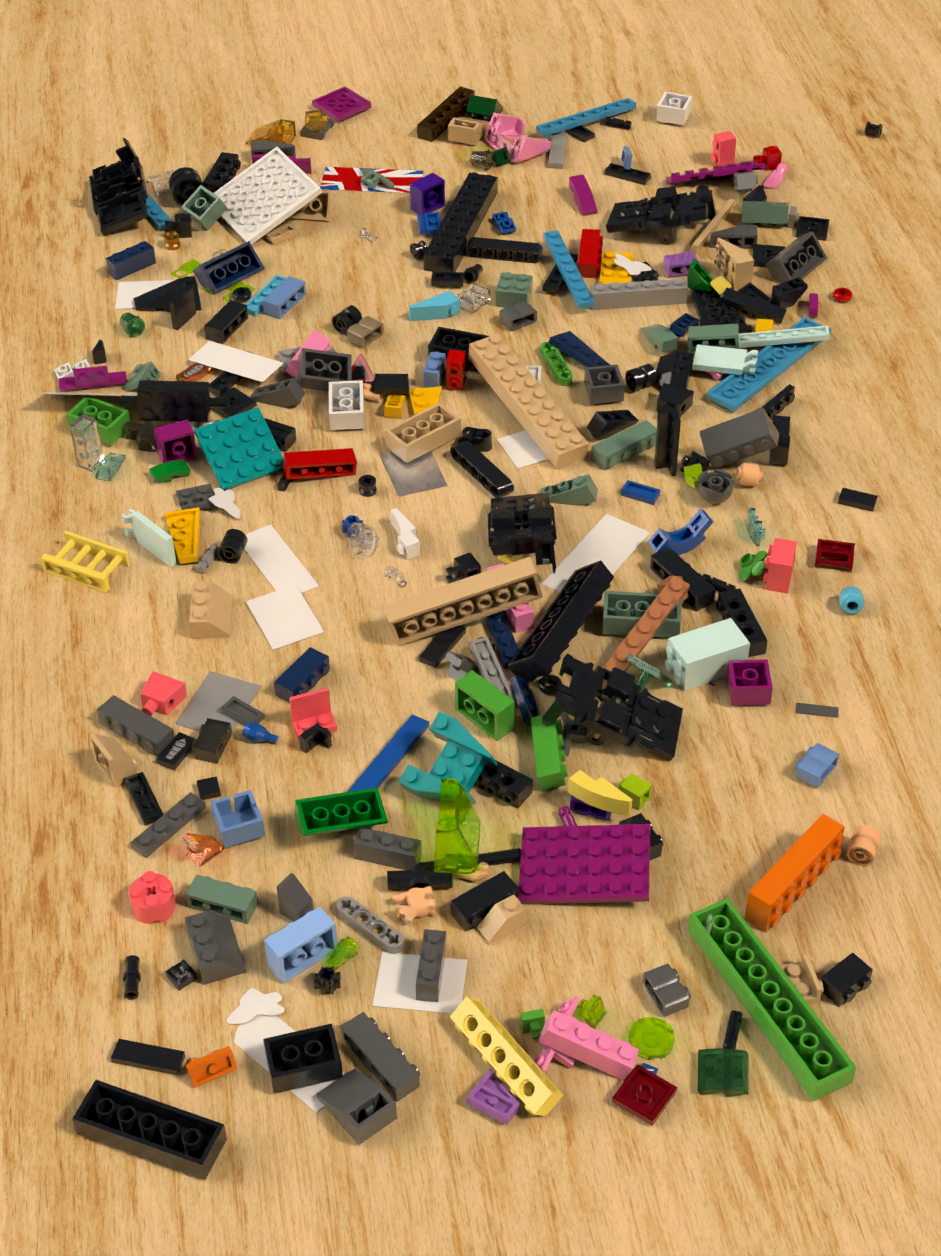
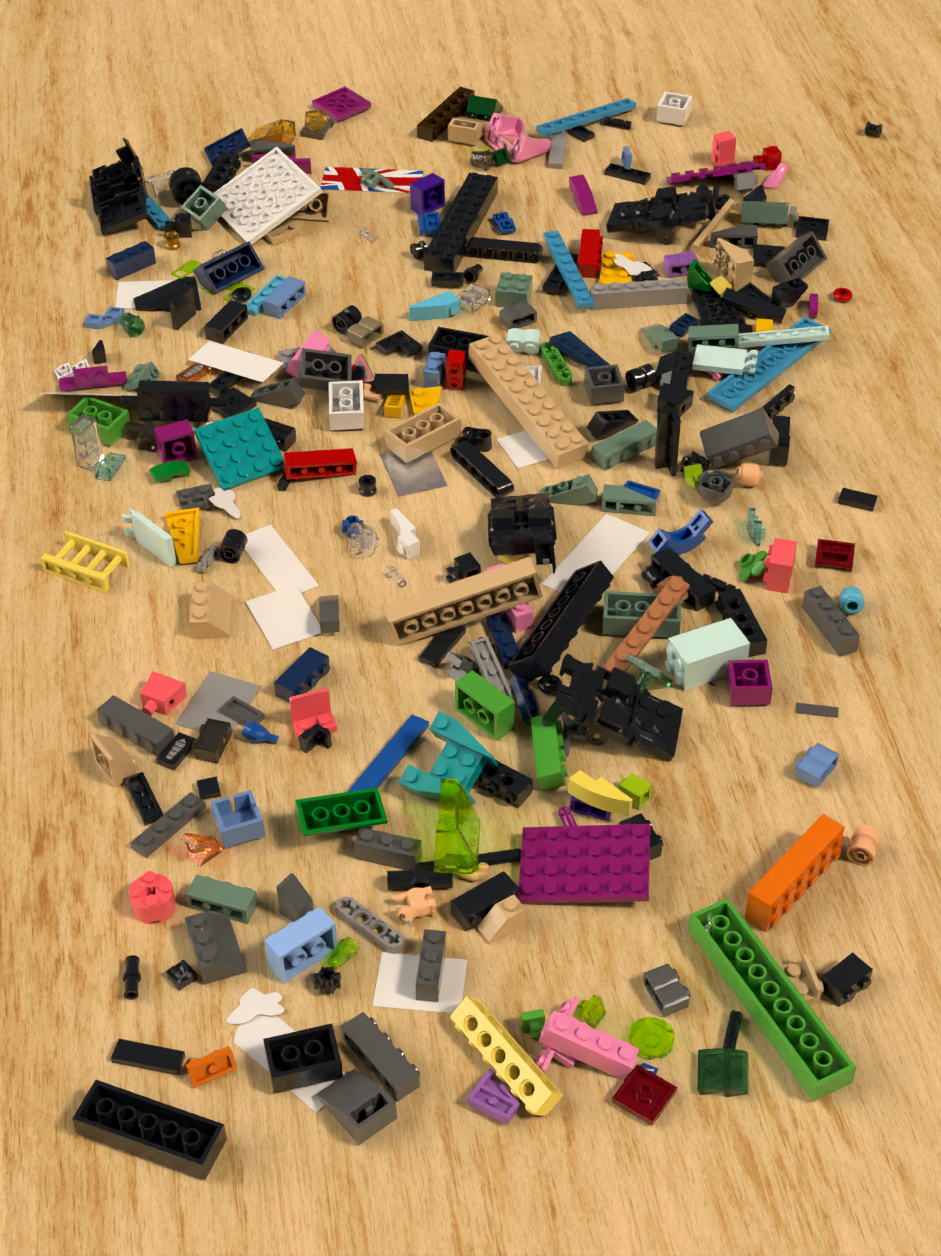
none -> medium blue tile [83,306,125,330]
none -> dark blue tile [204,128,251,167]
none -> dark grey slope [319,595,340,633]
none -> black plate [376,330,422,357]
none -> light aqua brick [506,328,541,354]
none -> sand green slope [601,484,657,516]
none -> black bush [641,565,664,589]
none -> black piece [712,185,730,210]
none -> dark grey brick [802,586,860,657]

